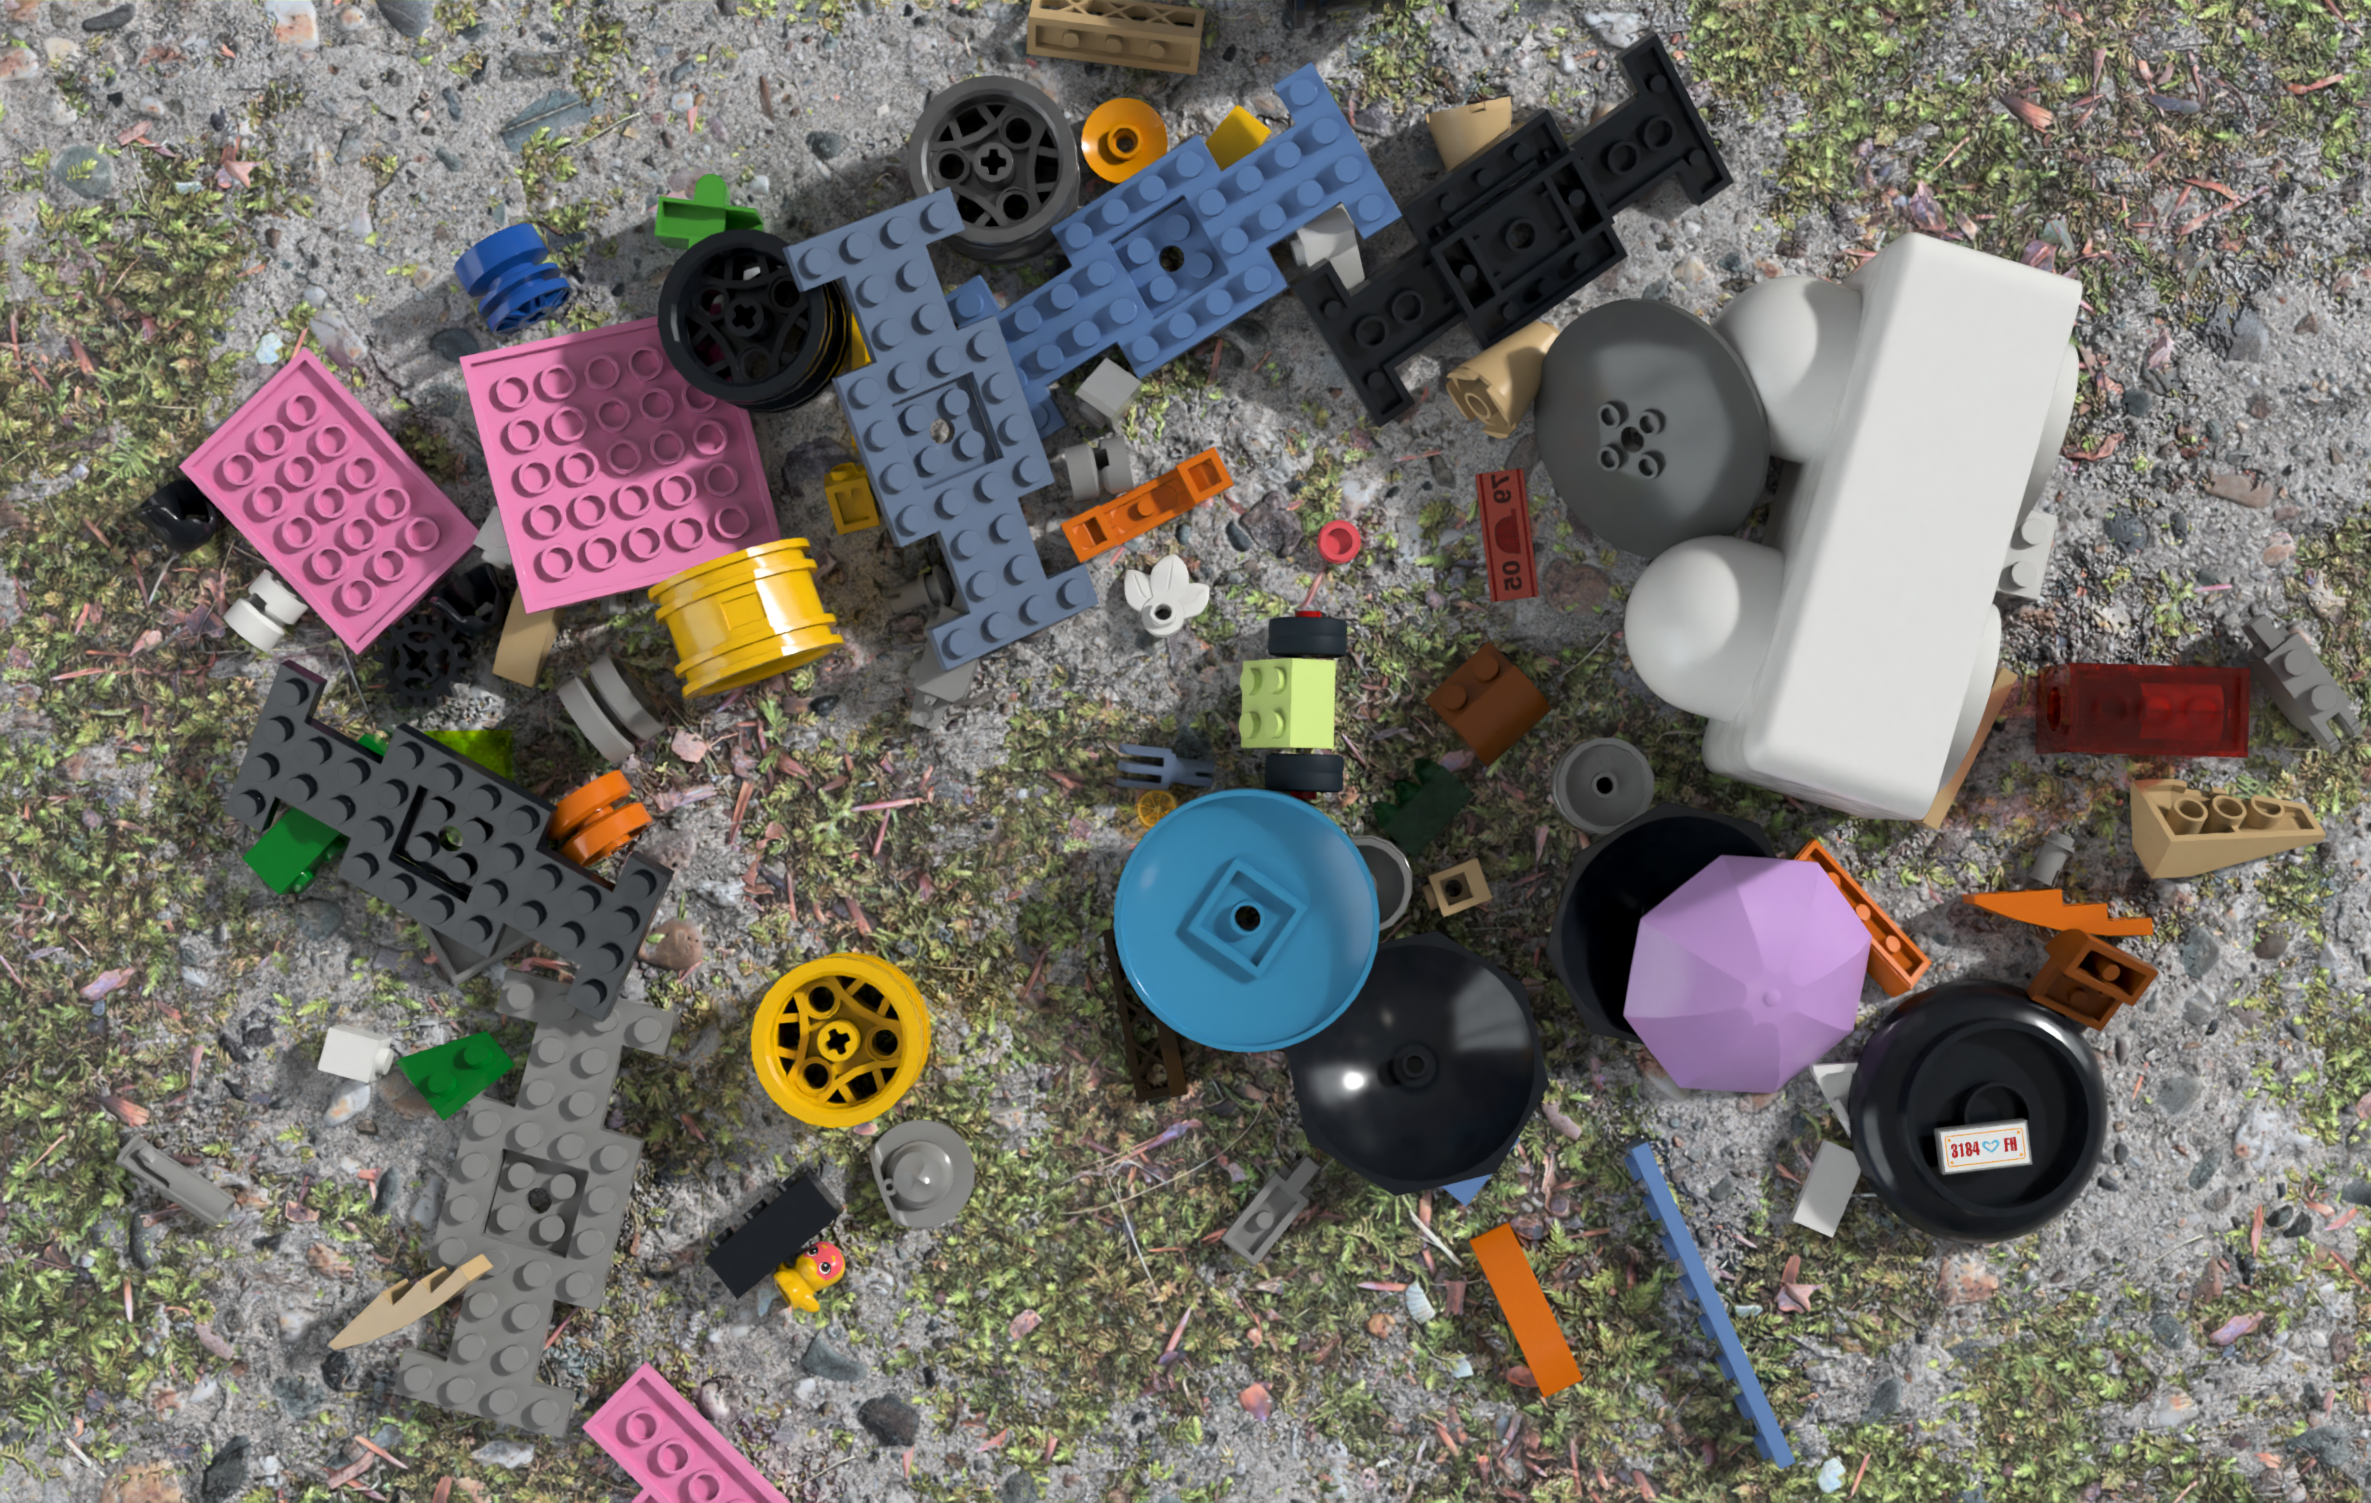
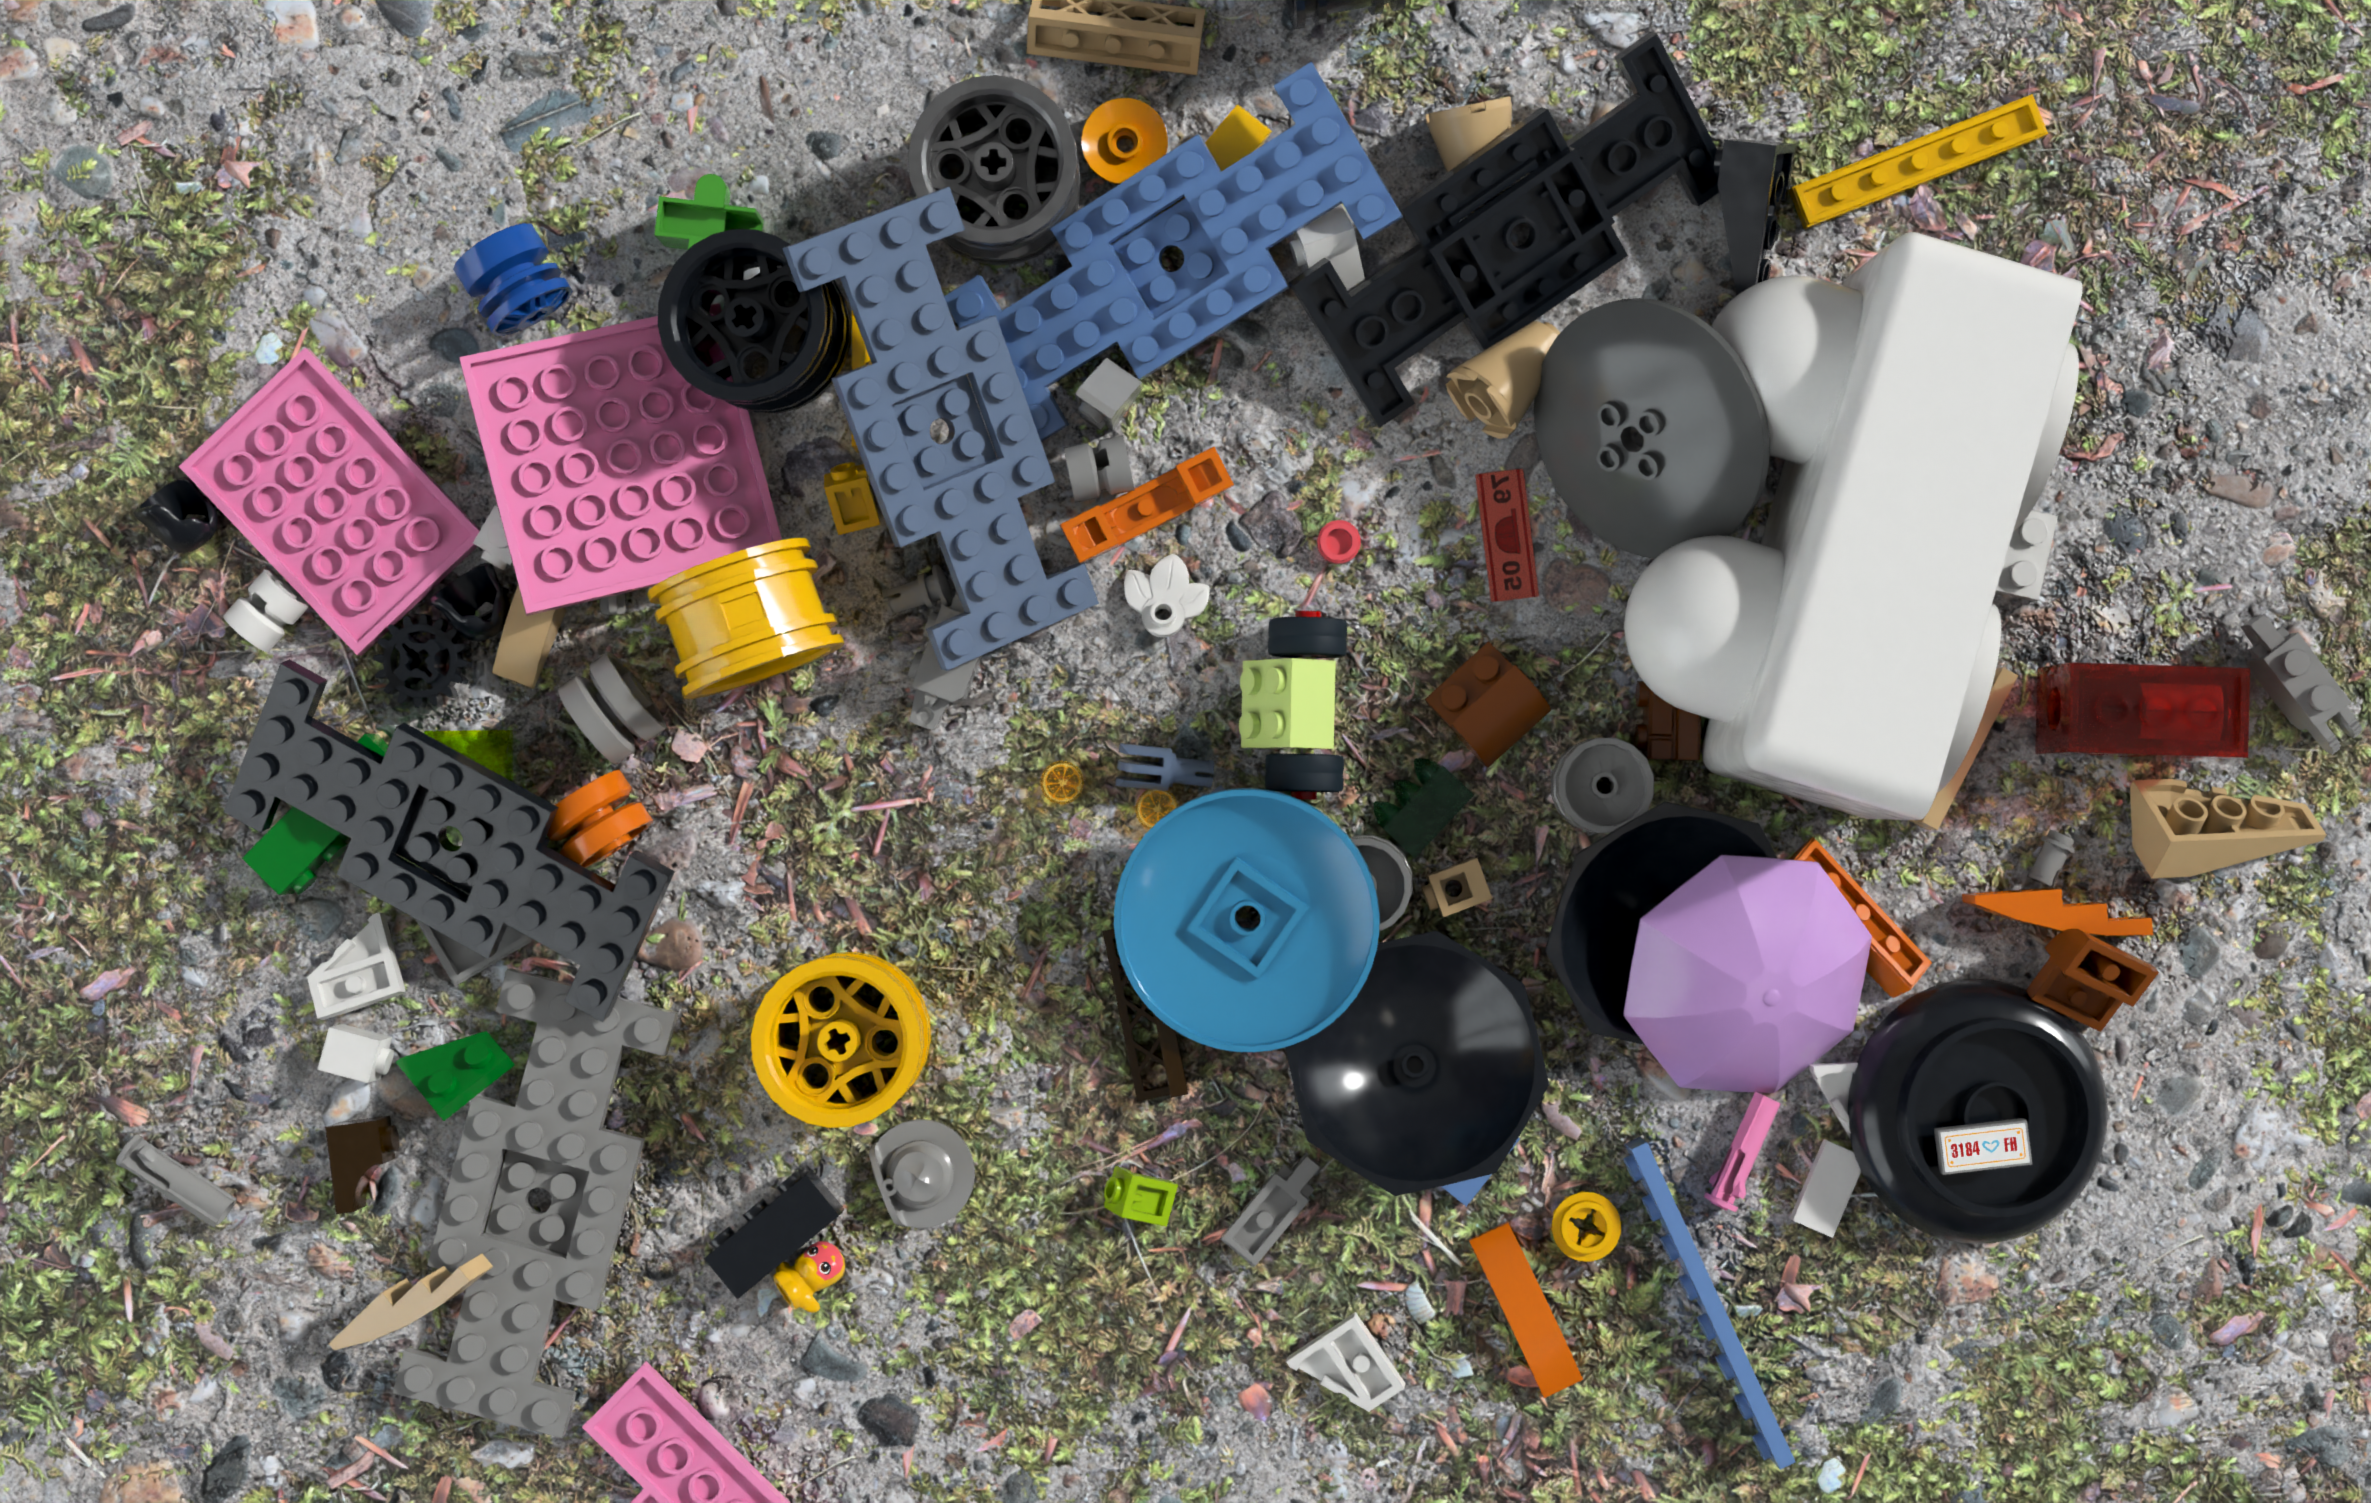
none -> white wing [307,912,406,1020]
none -> dark brown arch [325,1115,399,1214]
none -> clear yellow tile [1040,761,1084,804]
none -> lime bracket [1104,1166,1178,1227]
none -> white wing [1286,1312,1406,1412]
none -> yellow gear [1551,1191,1621,1262]
none -> reddish brown brick [1634,681,1701,761]
none -> bright pink piece [1703,1092,1781,1212]
none -> black wedge [1714,139,1796,295]
none -> yellow tile [1789,94,2048,230]

